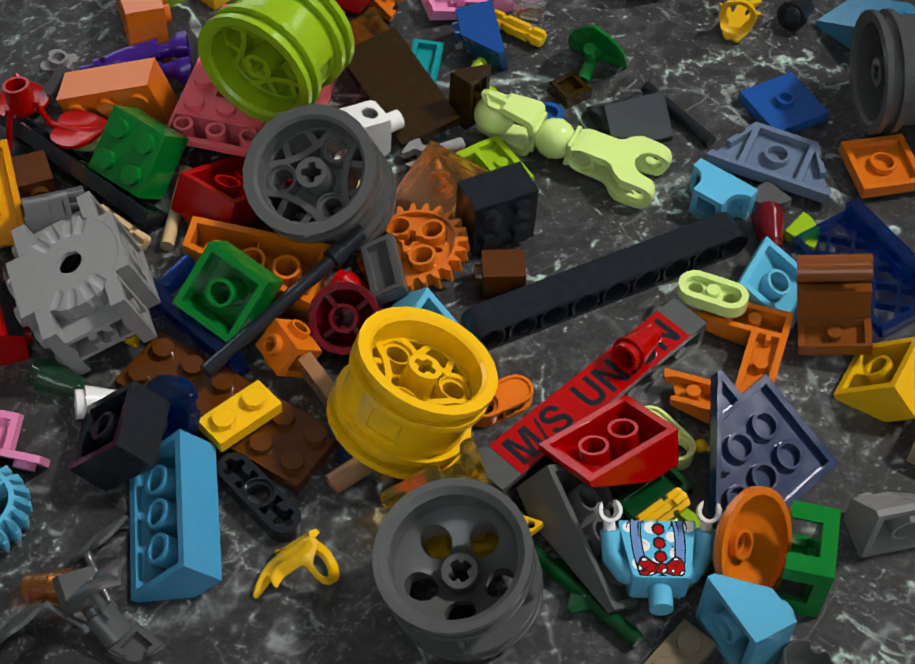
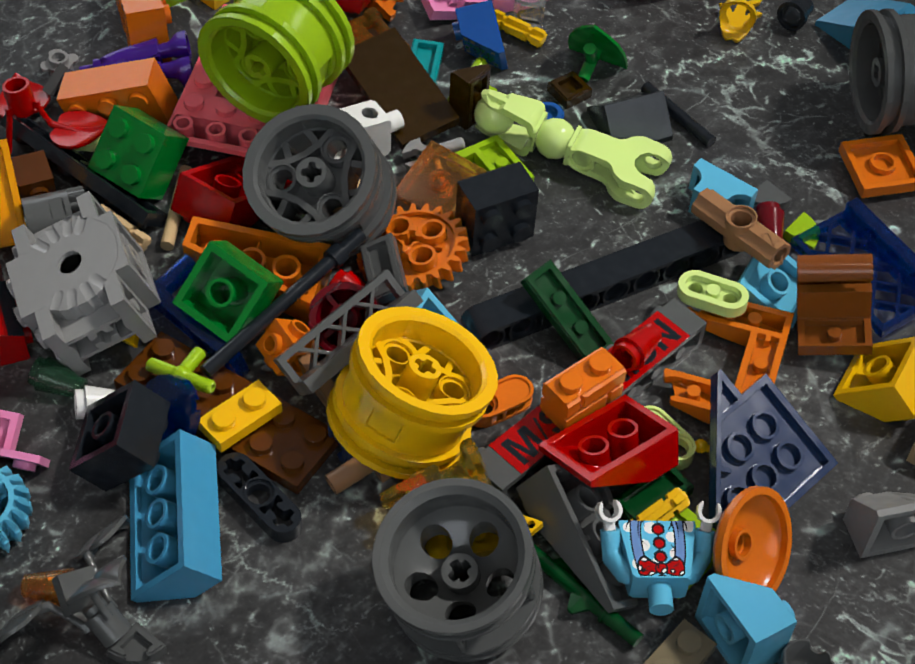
yellow piece [253,529,340,599] -> none
reddish brown brick [474,249,526,300] -> none
sand blue wing [706,122,831,205] -> none
blue plate [738,72,829,133] -> none
green panel [775,500,841,618] -> none
none -> lime piece [145,347,216,394]
none -> dark grey fence [273,269,423,396]
none -> dark green tile [520,259,614,361]
none -> orange brick [540,347,627,431]
none -> medium nougat piece [691,188,791,270]

